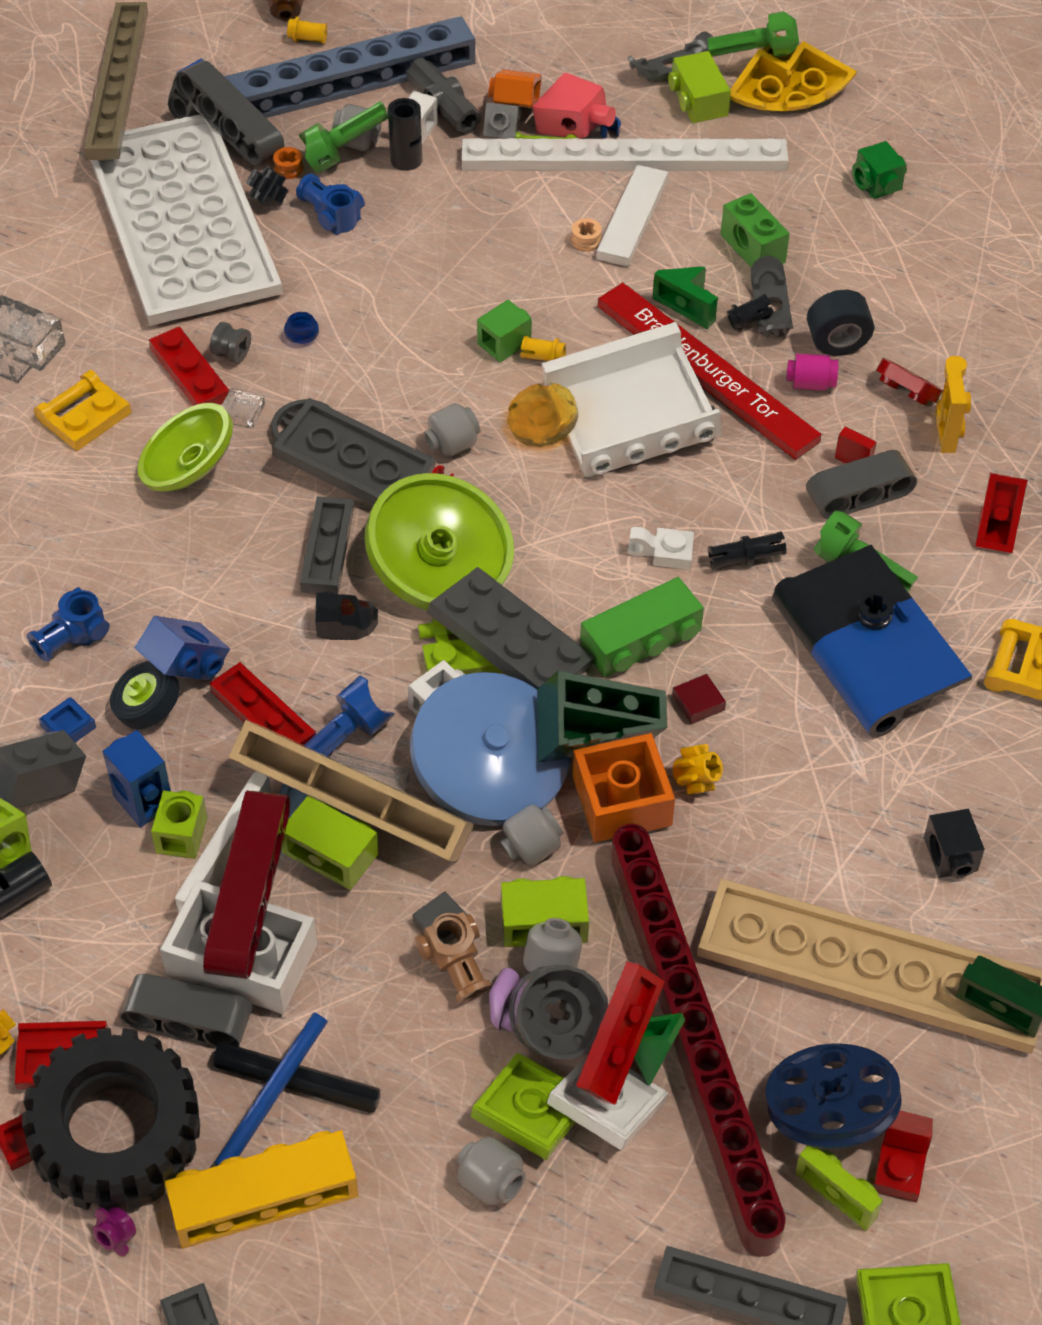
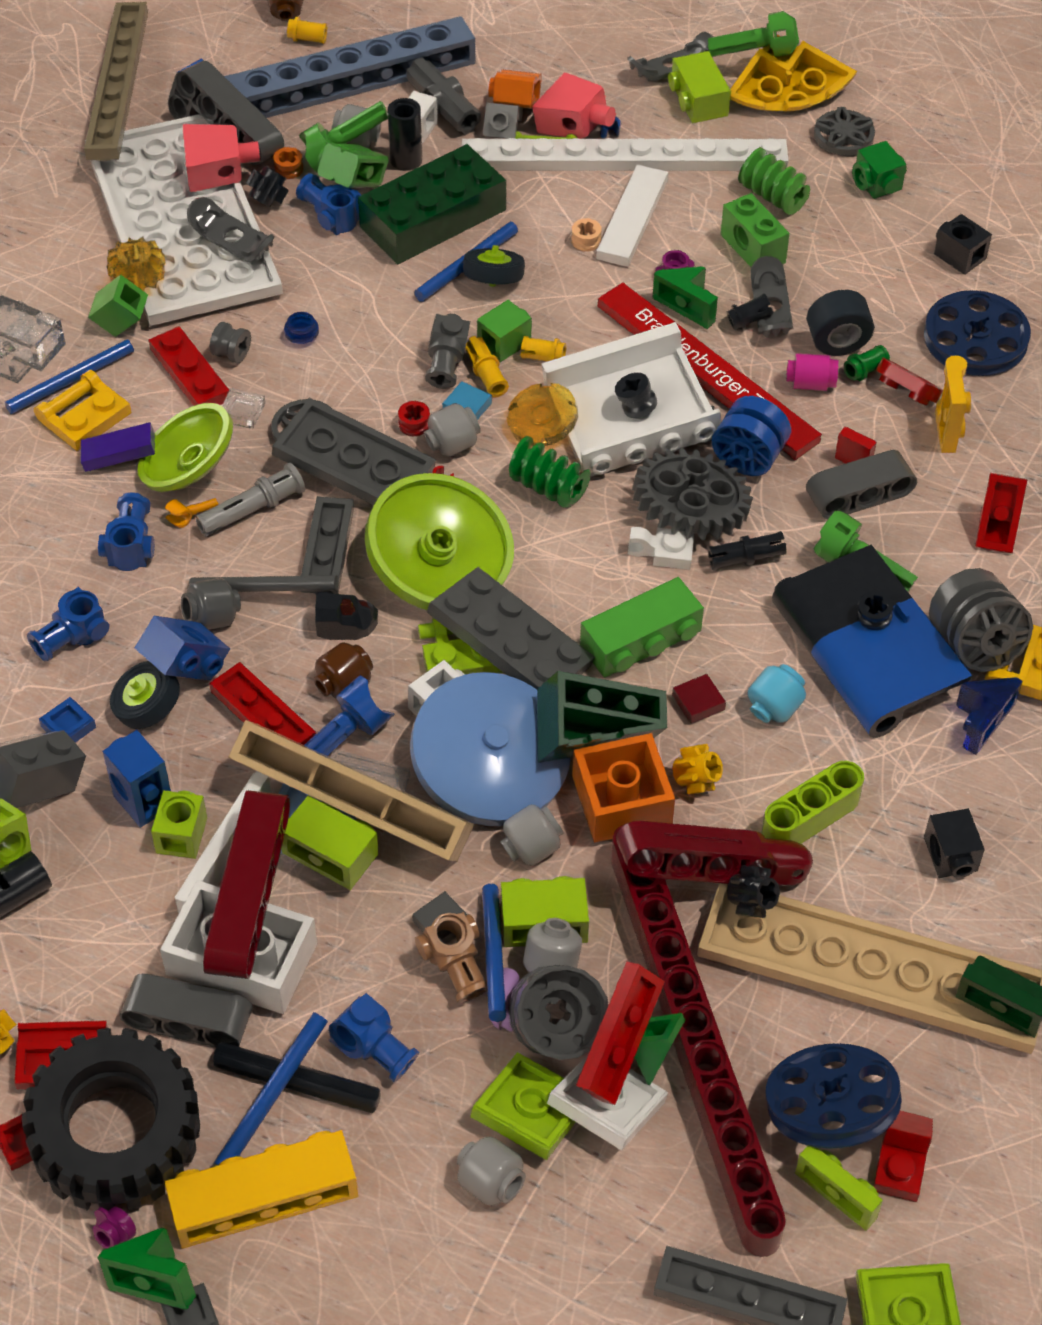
none -> blue bar [5,339,134,414]
none -> dark purple tile [81,422,155,472]
none -> bright green brick [88,275,148,337]
none -> blue connector [98,492,155,571]
none -> green slope [98,1228,196,1310]
none -> clear yellow gear [106,236,166,291]
none -> light orange hand [165,498,218,528]
none -> dark grey head [181,578,241,630]
none -> coral torso [183,124,260,192]
none -> dark grey piece [187,197,275,262]
none -> dark grey bar [189,575,339,592]
none -> light grey pin [196,462,306,537]
none -> reddish brown head [314,642,373,699]
none -> bright green brick [317,143,389,188]
none -> blue connector [328,993,420,1082]
none -> dark green brick [358,144,506,265]
none -> red bush [398,401,430,437]
none -> blue bar [414,221,518,302]
none -> dark grey connector [425,314,471,389]
none -> dark azure tile [442,381,492,420]
none -> black wheel [463,245,525,287]
none -> yellow axle [465,336,509,397]
none -> blue bar [482,883,506,1022]
none -> green piece [509,436,591,508]
none -> black wheel [615,372,657,418]
none -> dark red piece [616,821,813,886]
none -> dark grey gear [632,448,753,540]
none -> magenta plate [656,250,695,271]
none -> blue wheel [712,396,791,476]
none -> black gear [727,865,780,918]
none -> bright green piece [738,147,811,215]
none -> medium azure head [747,664,806,723]
none -> lime beam [761,761,864,844]
none -> dark grey wheel [814,107,875,156]
none -> green pin [844,345,890,381]
none -> dark blue wedge [924,290,1031,376]
none -> dark grey wheel [929,568,1033,672]
none -> black brick [934,214,992,275]
none -> clear blue slope [956,677,1023,755]

